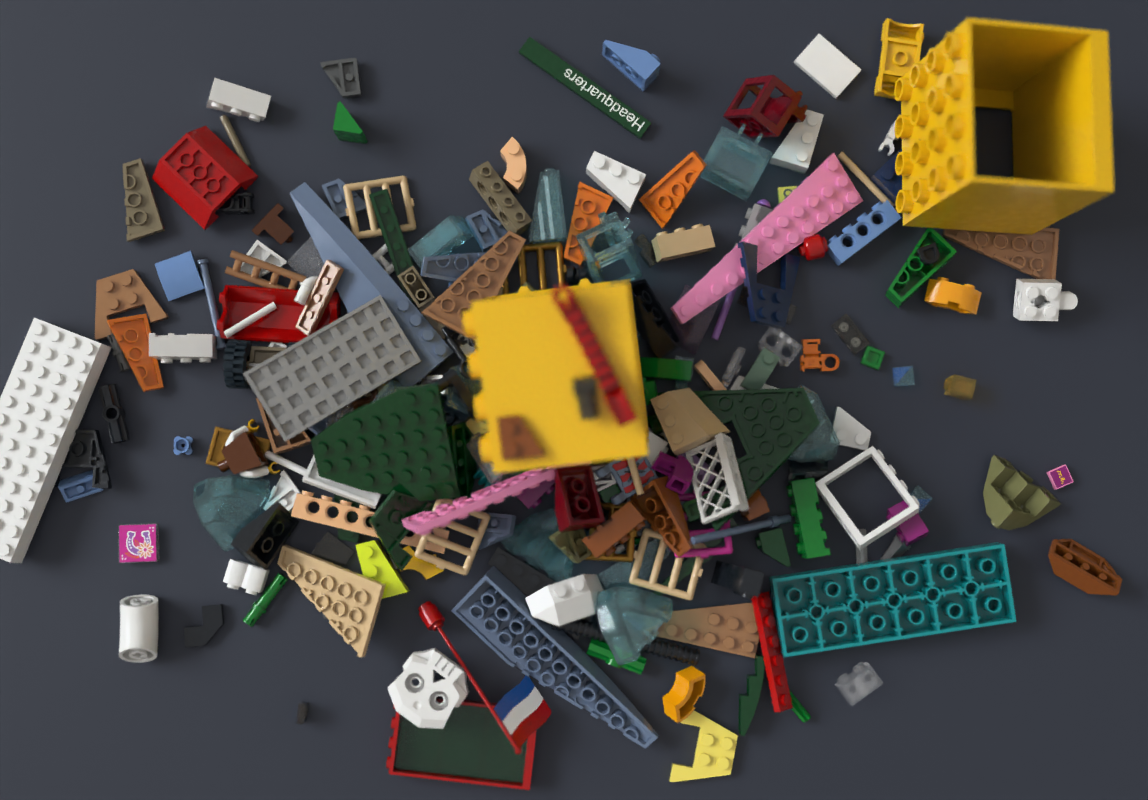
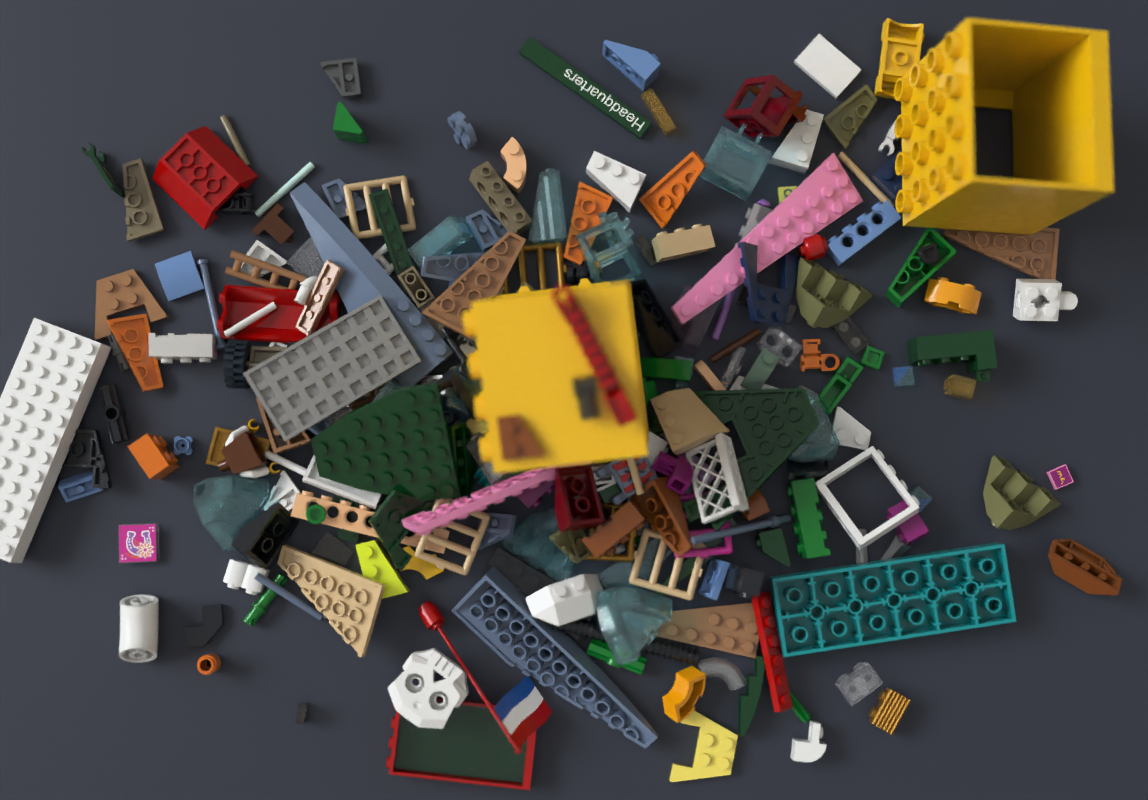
white wedge [206,78,271,122] -> none
none -> dark green flag [81,143,125,198]
none -> orange brick [128,433,180,480]
none -> orange brick [197,653,221,675]
none -> sand blue bar [254,572,323,620]
none -> light aqua bar [255,162,315,218]
none -> green tile [306,504,326,524]
none -> sand blue plate [447,111,477,149]
none -> clear yellow piece [641,88,676,136]
none -> clear cylinder [697,657,748,691]
none -> medium blue tile [699,558,730,601]
none -> reddish brown bar [709,328,762,363]
none -> white brick [790,720,827,762]
none -> olive brick [796,258,873,328]
none -> green slope [813,355,864,415]
none -> olive wing [822,84,878,150]
none -> pearl gold brick [868,687,911,735]
none -> dark green hinge [907,330,998,382]

